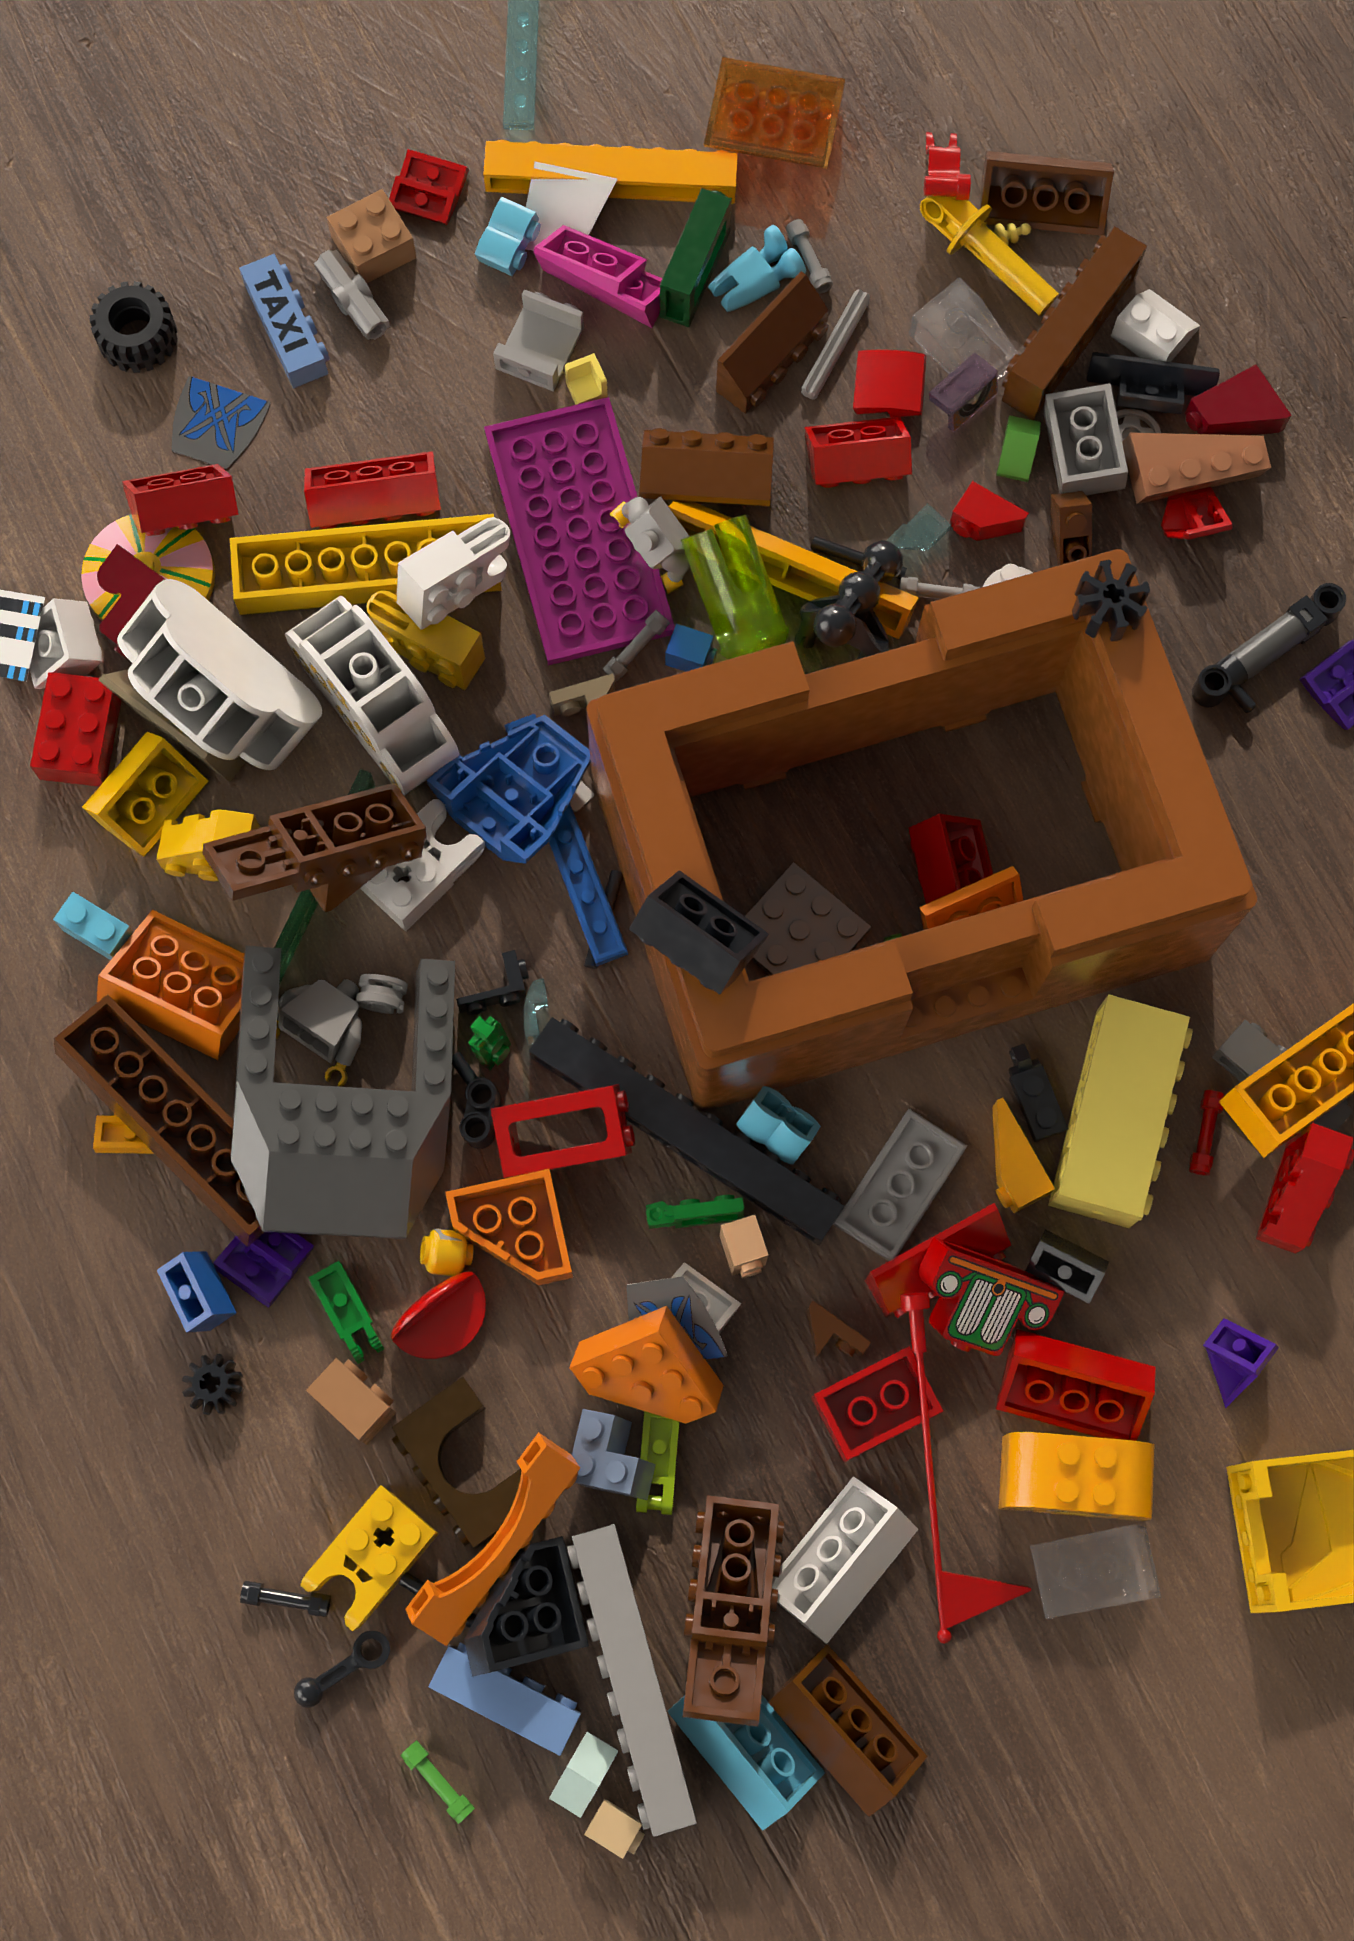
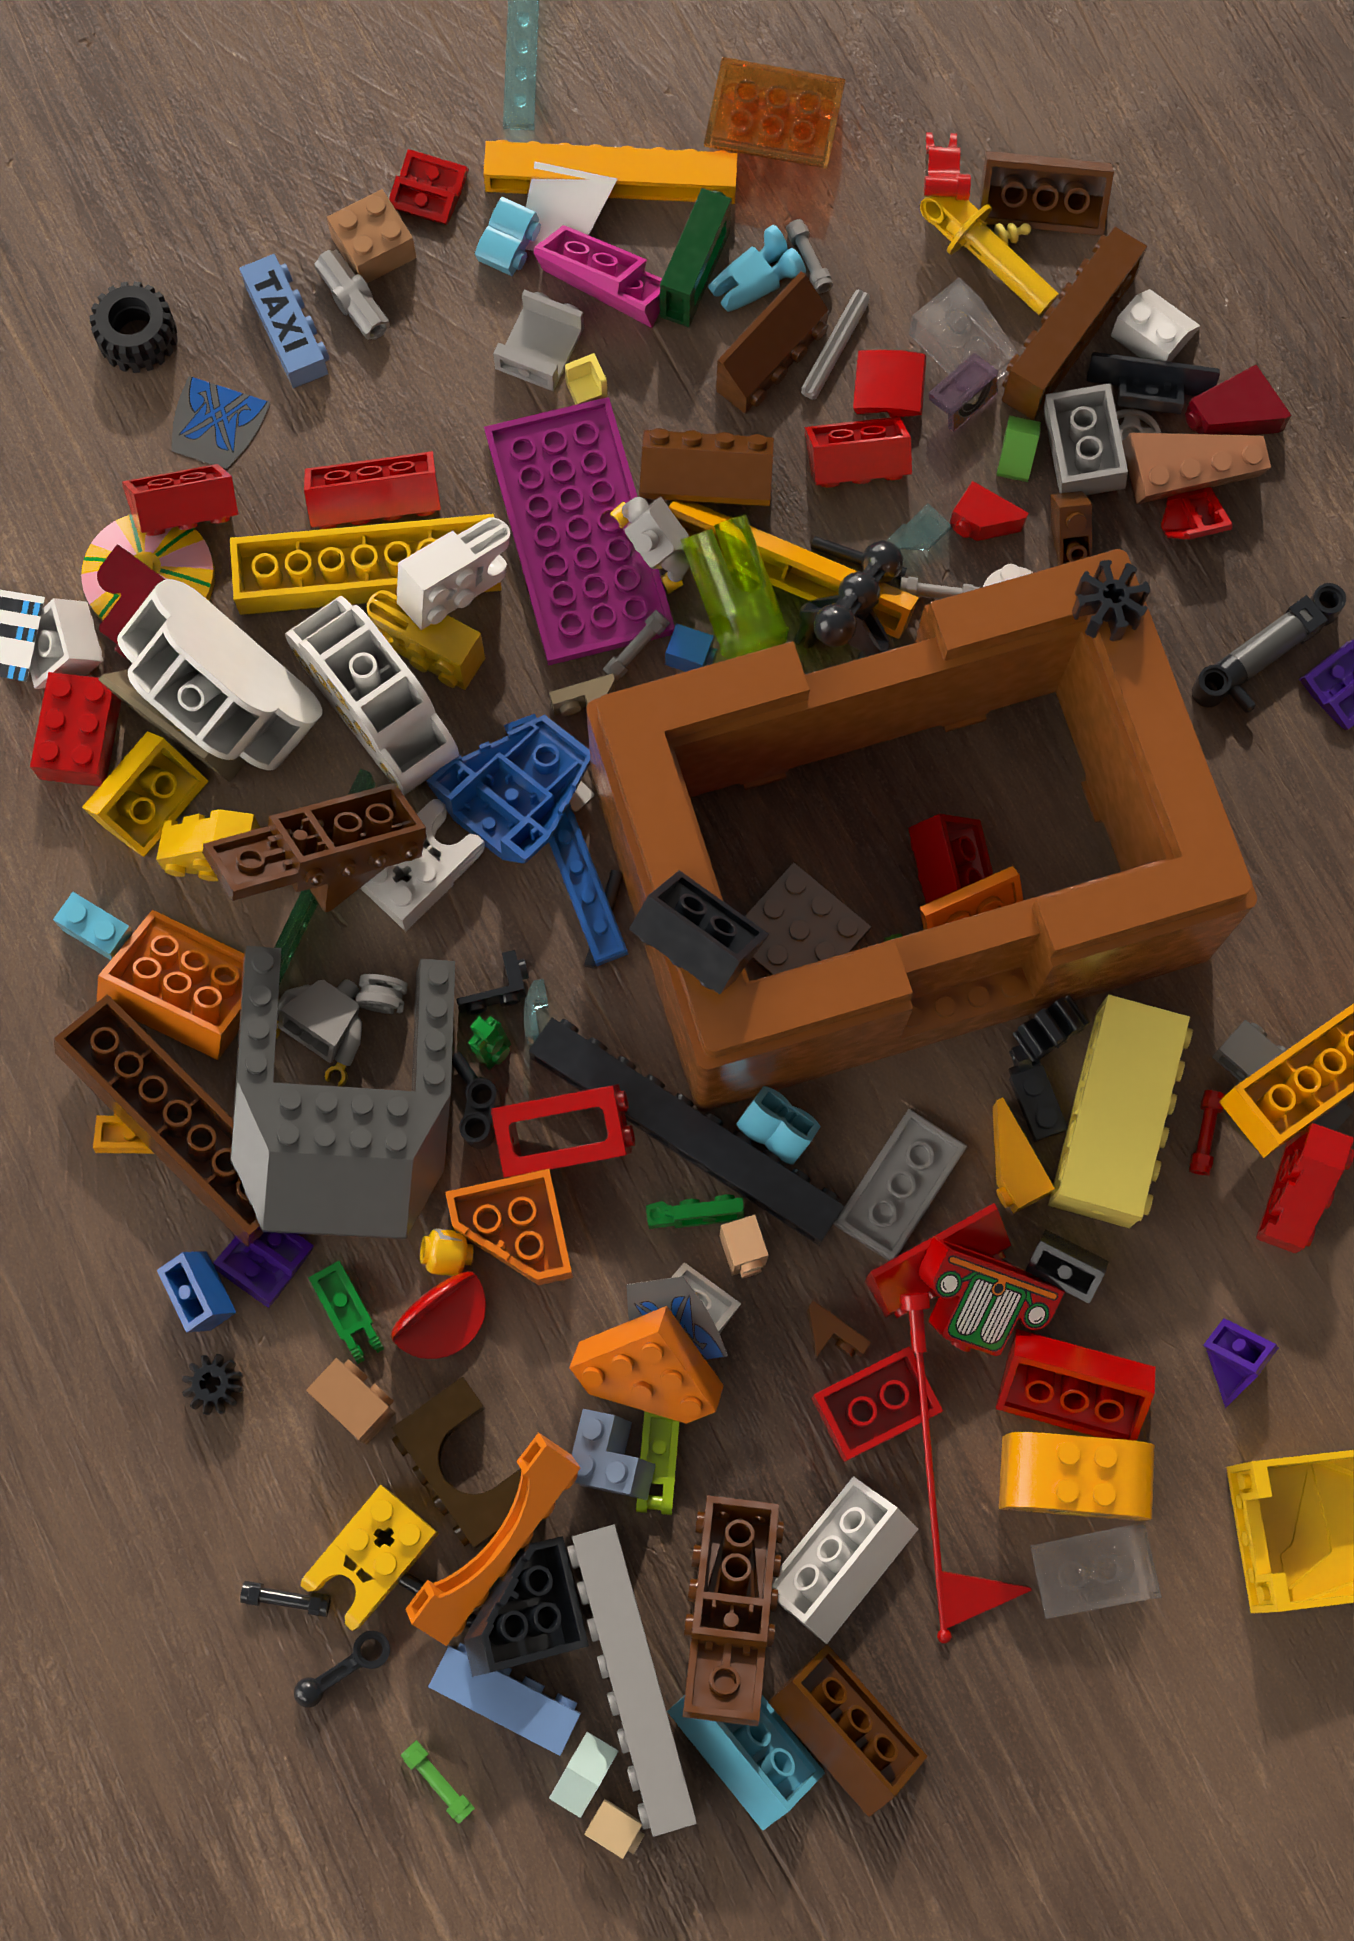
none -> black gear [1013,994,1090,1063]

